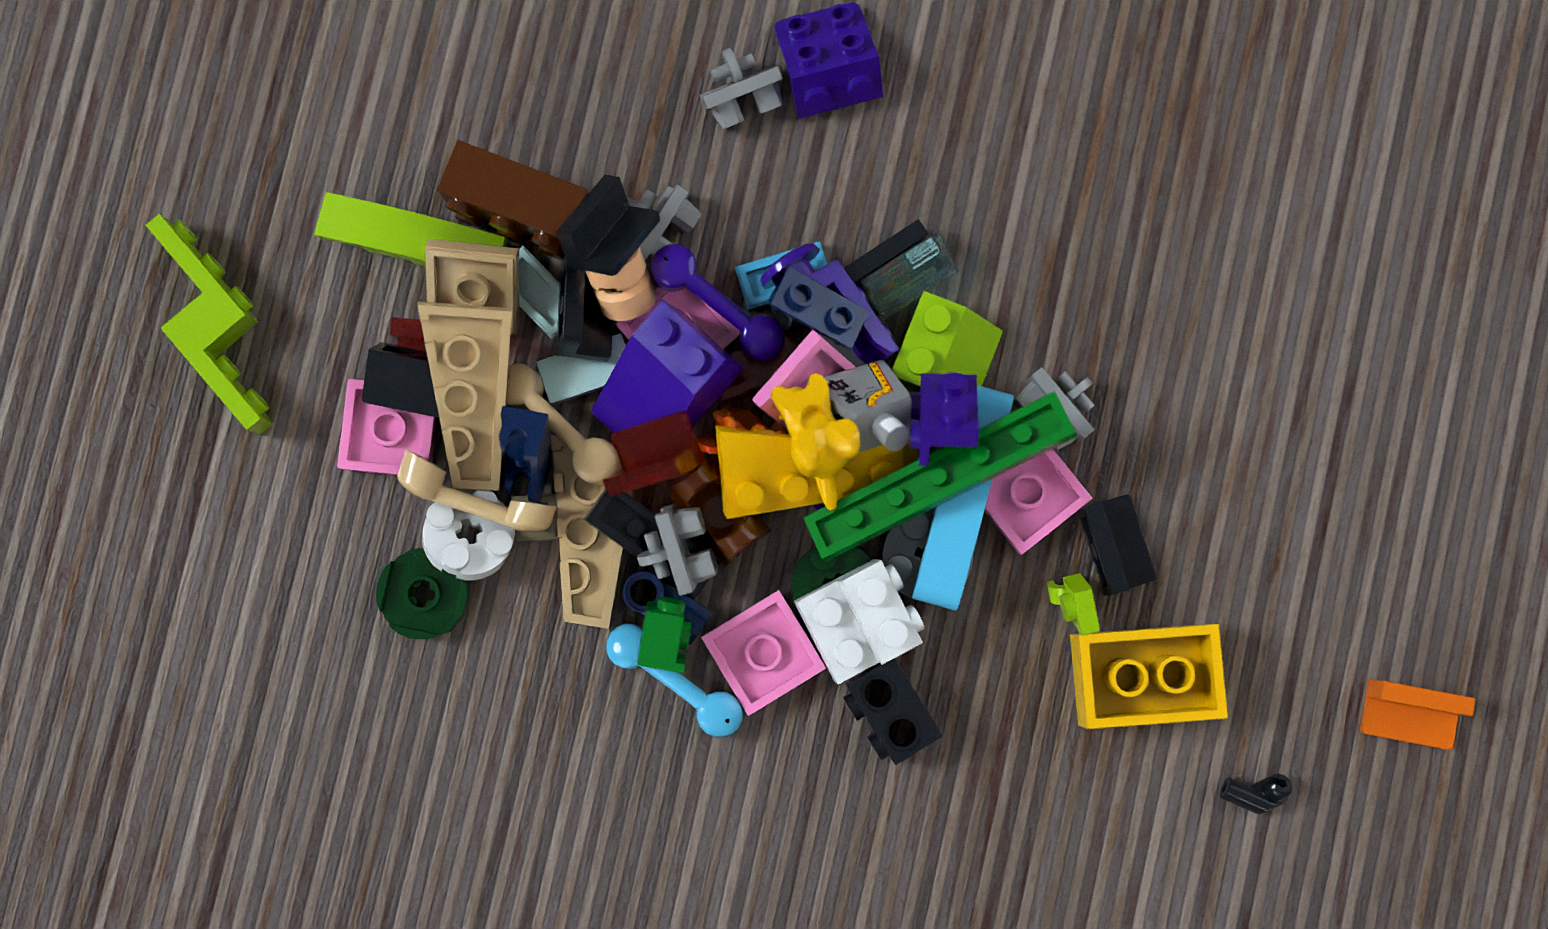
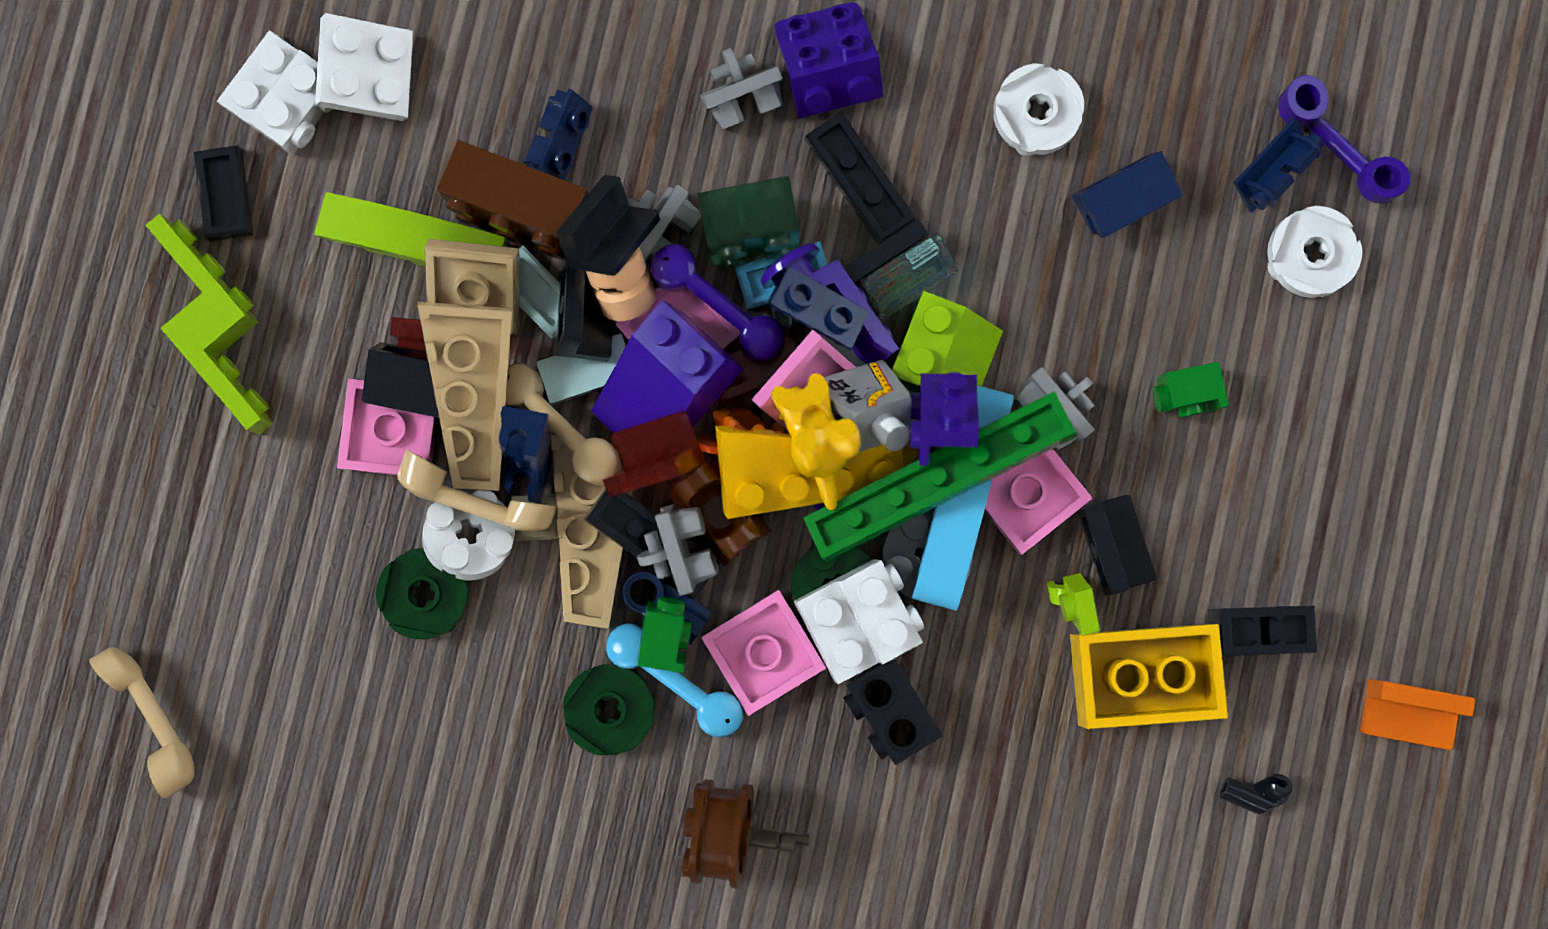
none -> tan piece [89,647,195,799]
none -> black tile [194,145,253,241]
none -> white plate [217,30,333,156]
none -> white plate [315,13,413,121]
none -> dark blue hinge [523,88,593,180]
none -> dark green plate [563,664,655,756]
none -> reddish brown wheel [682,779,810,889]
none -> clear green brick [698,176,800,269]
none -> black tile [805,111,917,245]
none -> white plate [993,63,1084,156]
none -> dark blue hinge [1071,151,1183,238]
none -> green brick [1153,361,1229,418]
none -> black brick [1208,606,1317,656]
none -> dark blue hinge [1233,118,1324,212]
none -> white plate [1267,206,1362,298]
none -> dark purple piece [1278,75,1411,204]

